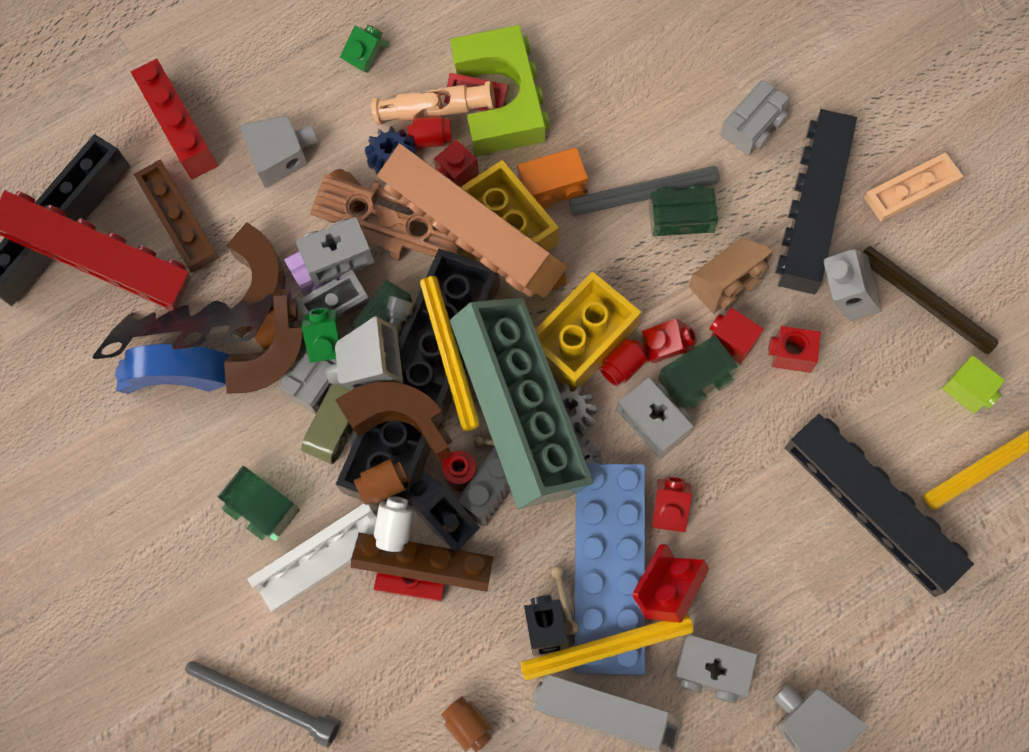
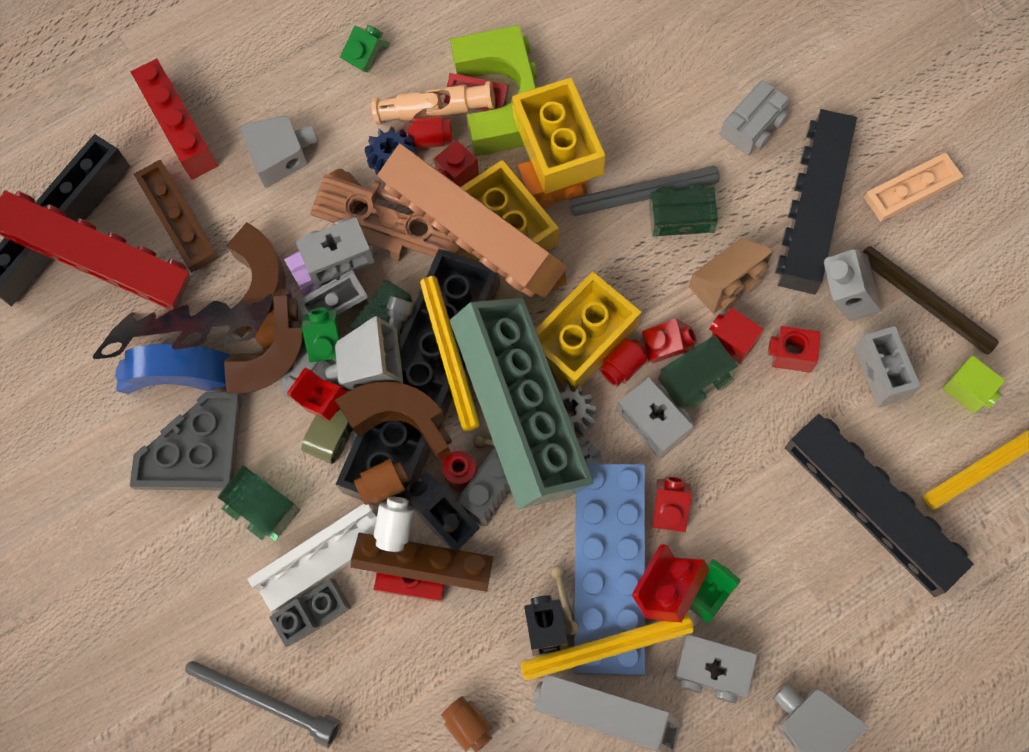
none -> dark grey plate [130,392,242,491]
none -> dark grey slope [269,579,351,647]
none -> red bracket [287,368,347,421]
none -> yellow brick [512,77,605,194]
none -> green bracket [689,559,741,623]
none -> light grey brick [854,326,921,408]

